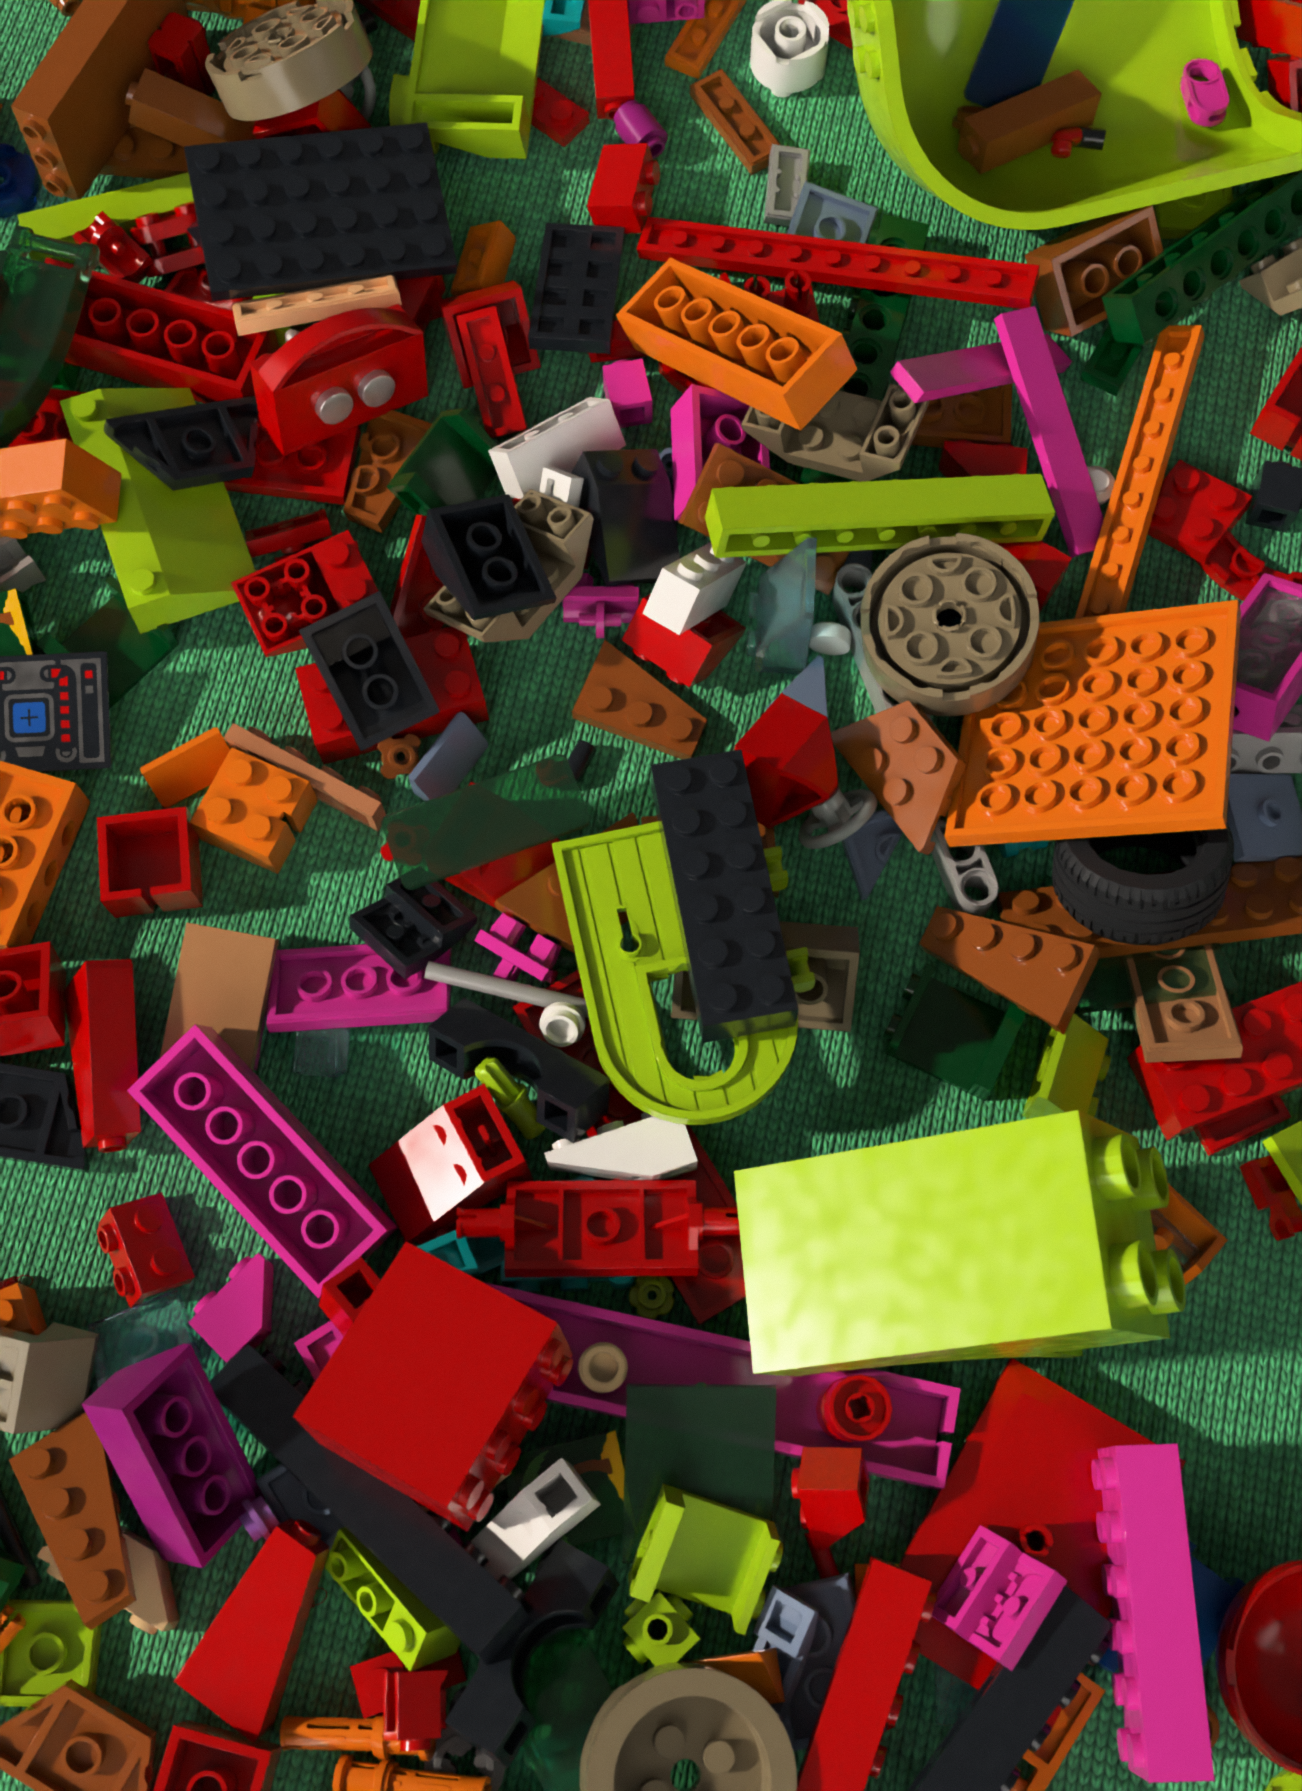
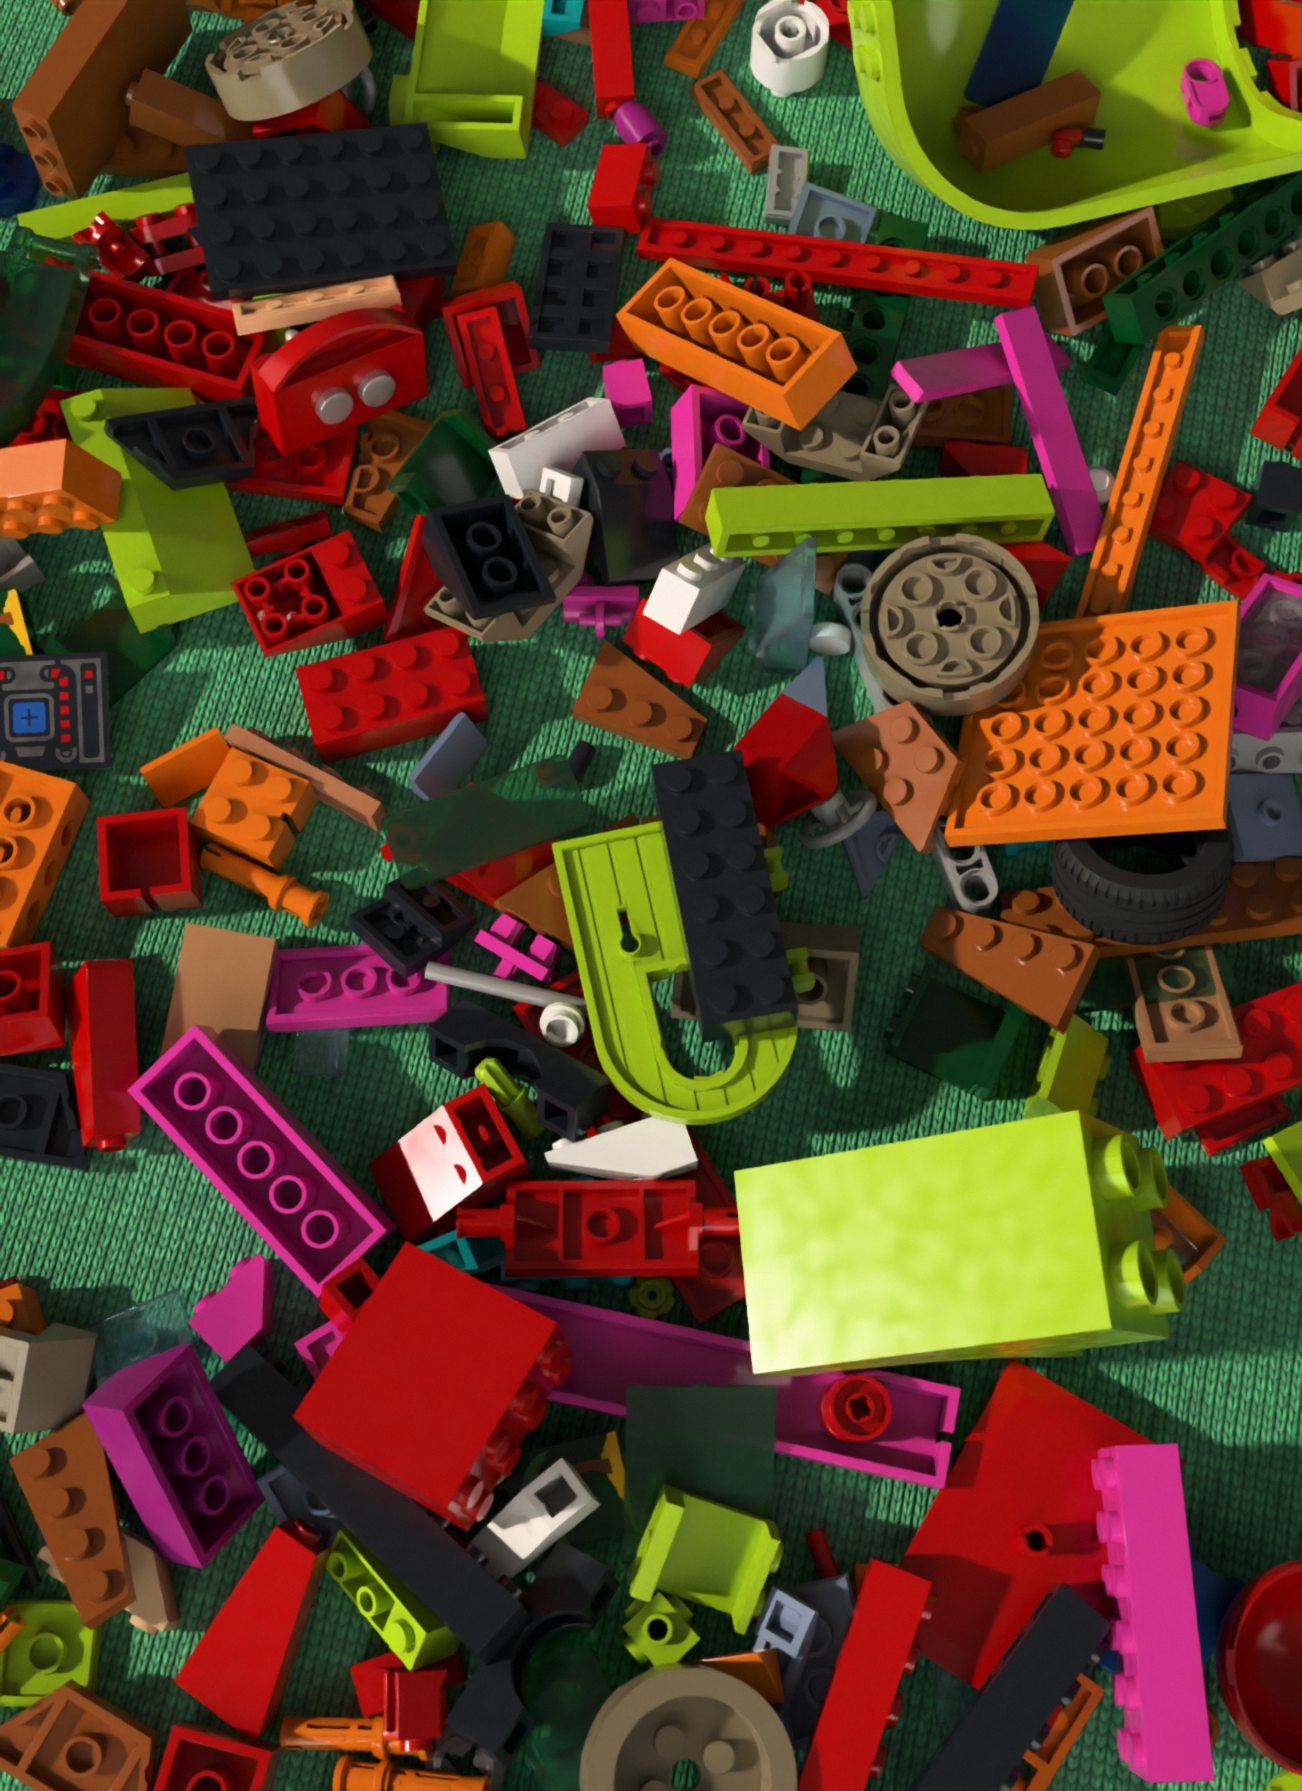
red bracket [97,1192,195,1308] -> none
red brick [147,12,215,95] -> none
medium lavender plate [238,1496,280,1543] -> none
black slope [299,591,440,751] -> none
dark orange plate [377,734,420,779] -> none
tan tile [578,1342,628,1393] -> none
red slope [791,1447,870,1550] -> none
dark pink slope [931,1525,1067,1671] -> none
none -> orange pin [199,842,330,928]

